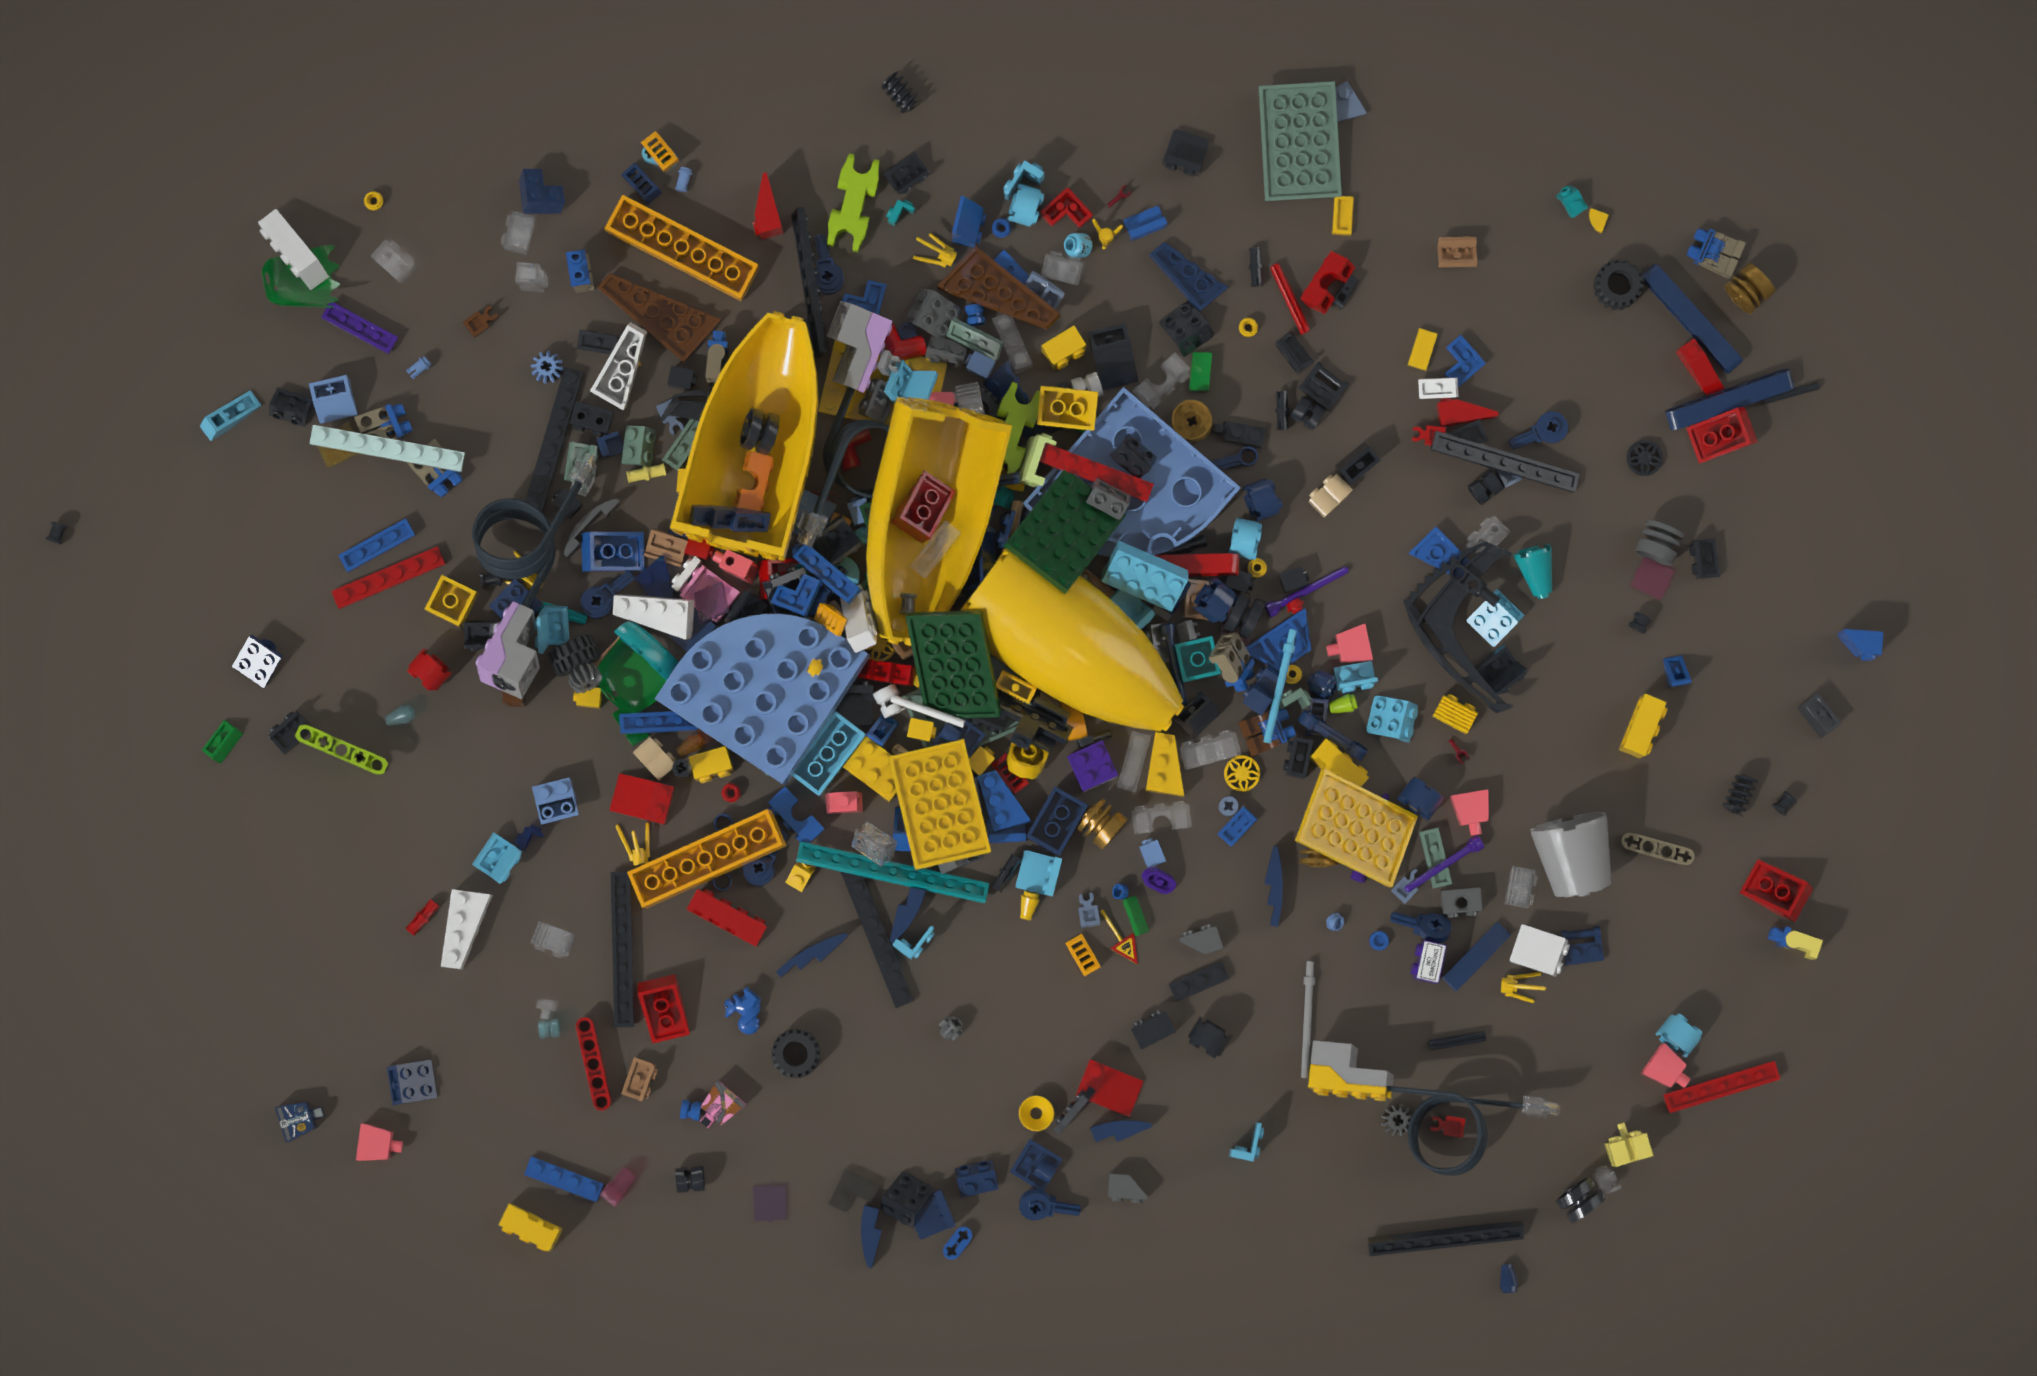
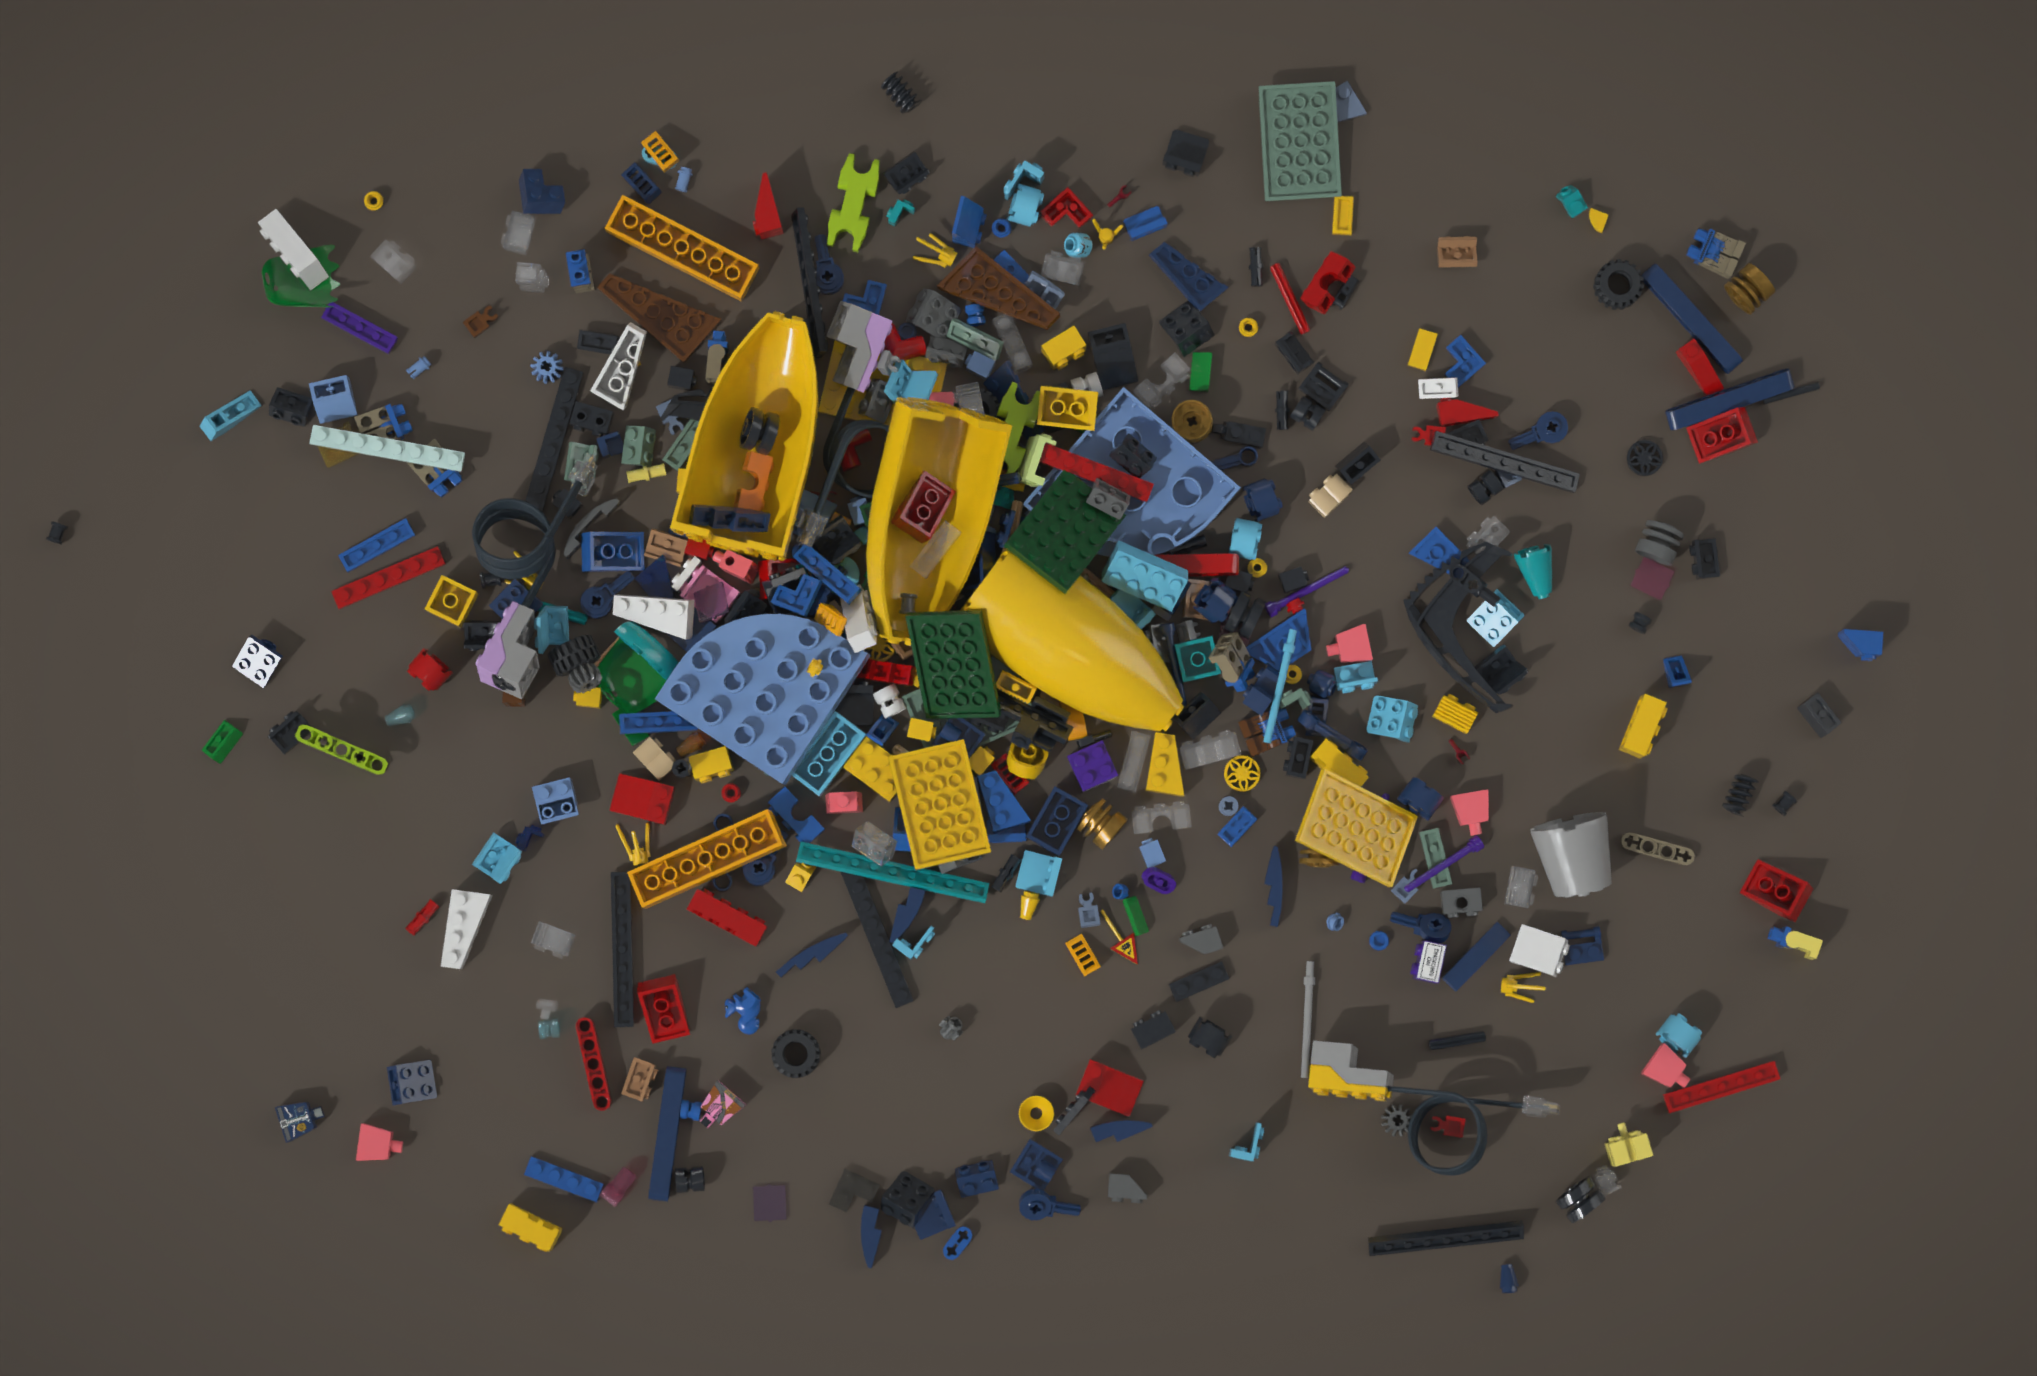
white bar [890,695,966,728] -> none
lime cone [1328,693,1358,714] -> none
none -> dark blue beam [648,1066,686,1202]

